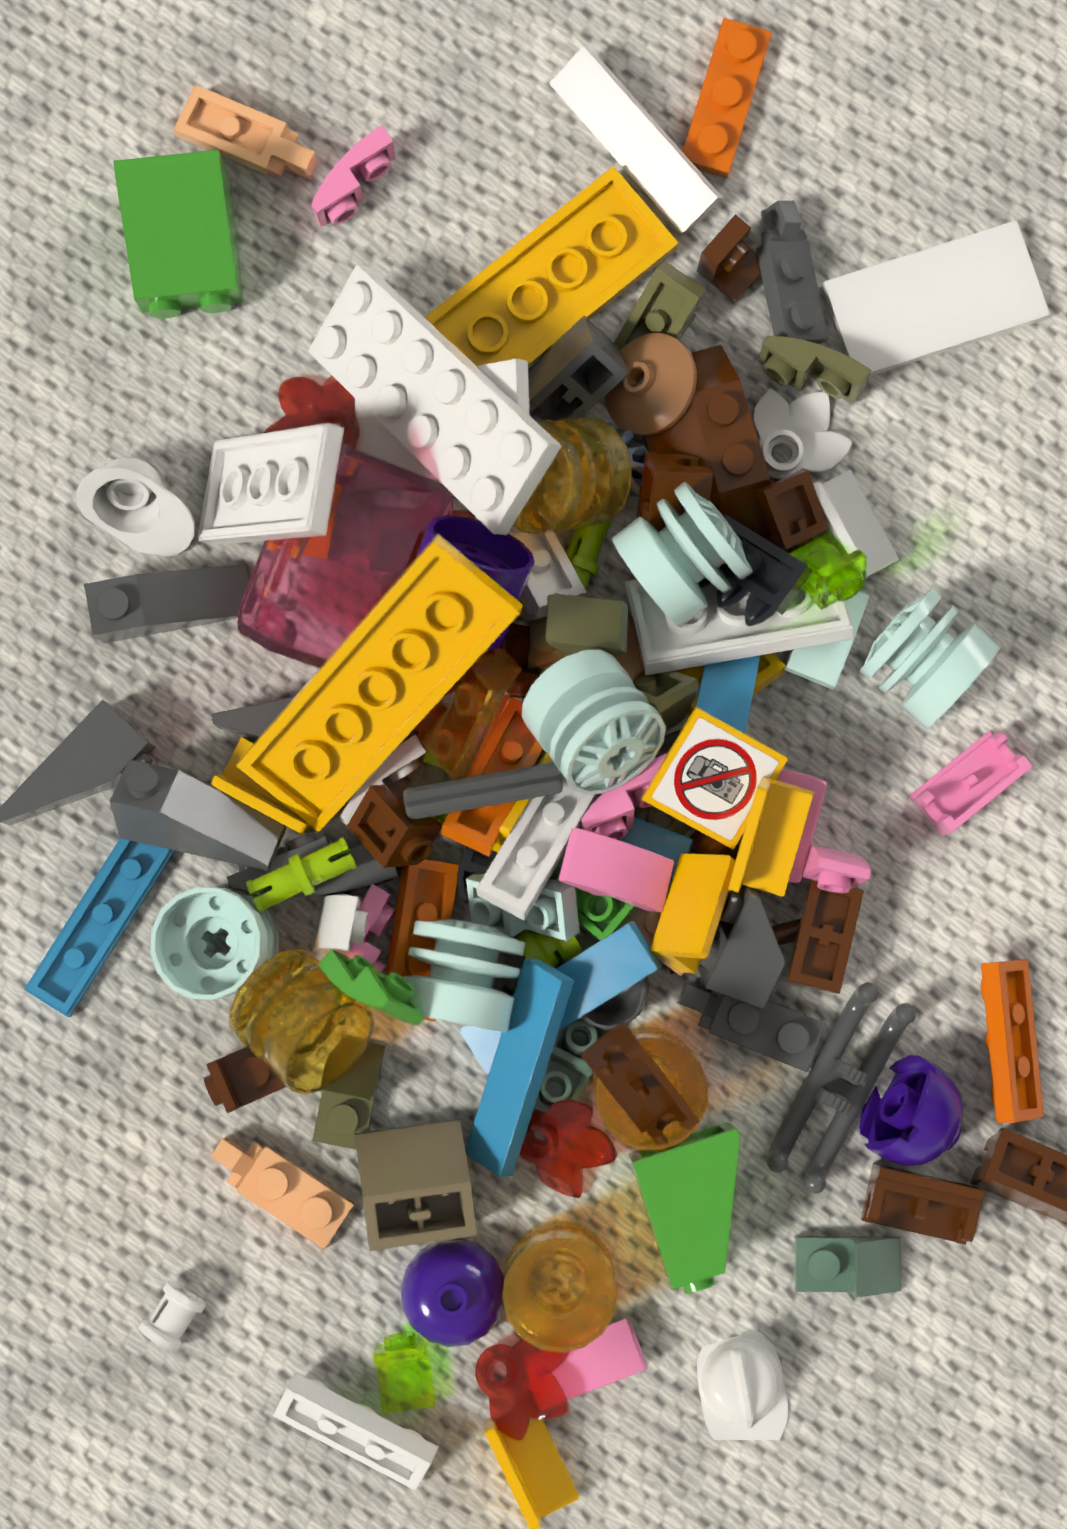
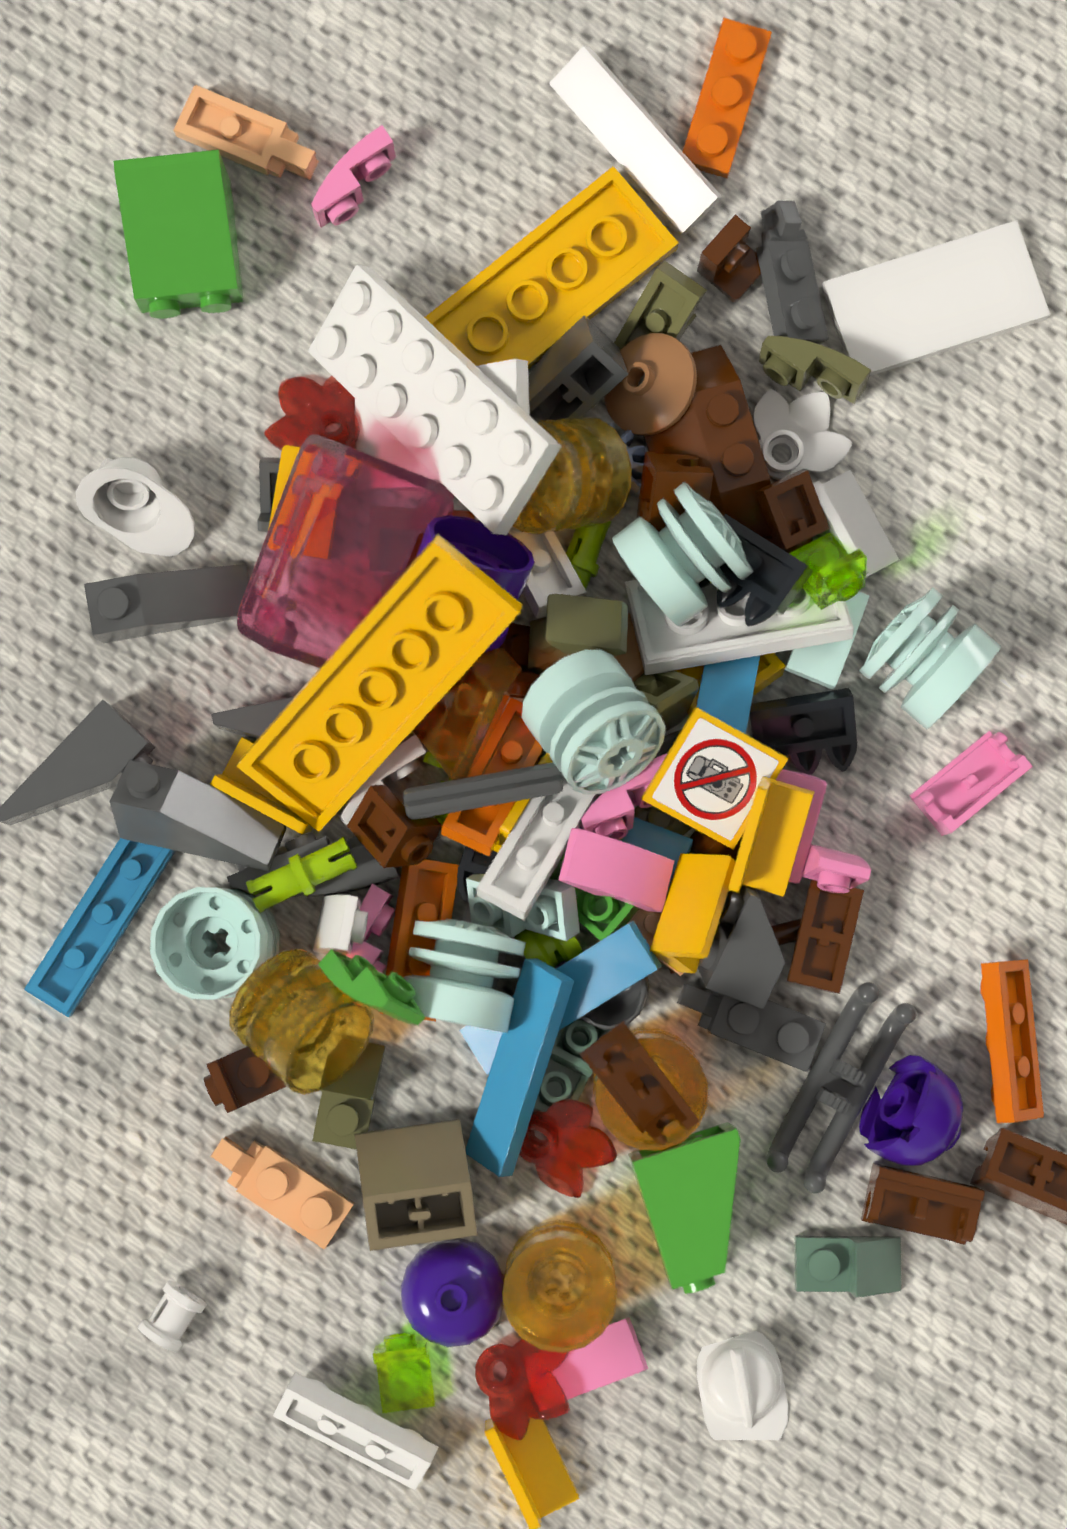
white tile [197,423,344,545] -> none
none -> black plate [748,688,857,775]

